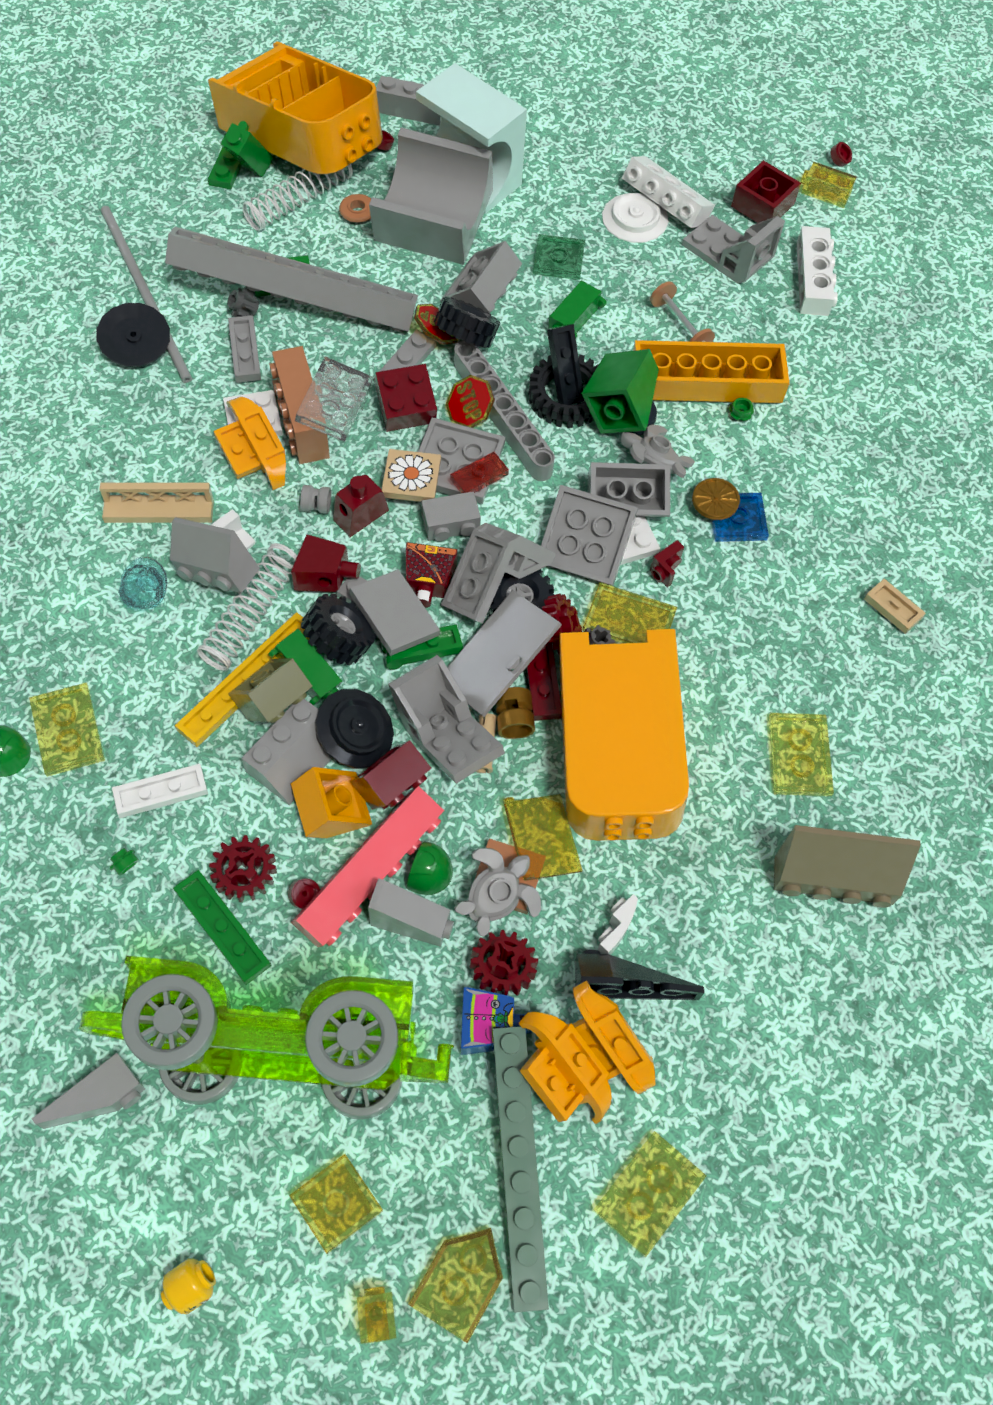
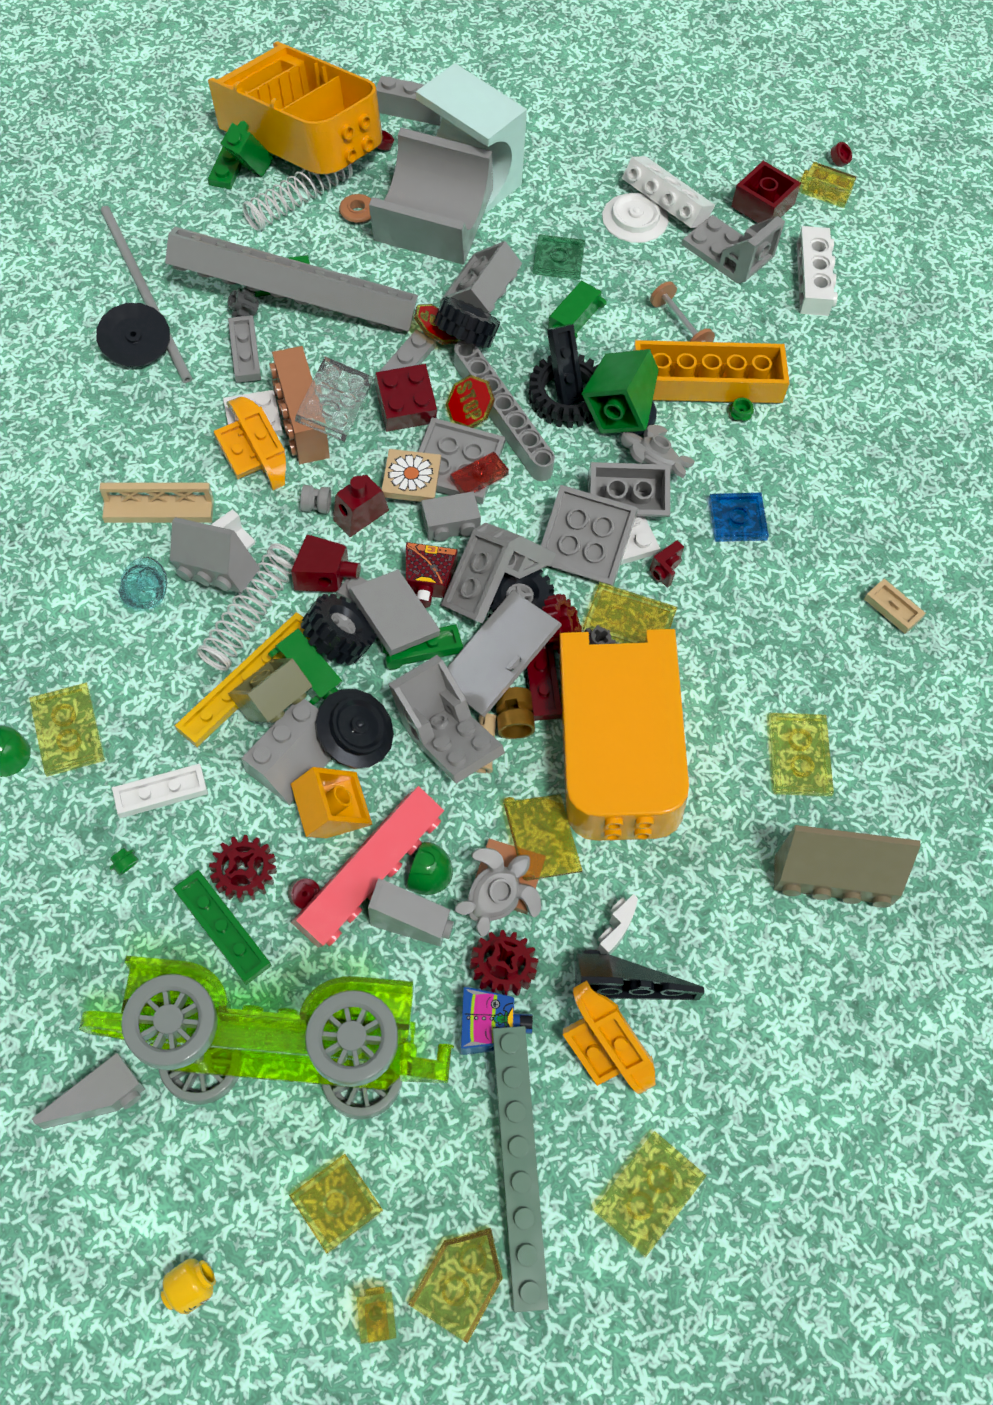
dark red brick [351,740,432,810] -> none
light orange plate [519,1012,612,1124] -> none
pearl gold wheel [692,478,740,520] -> none

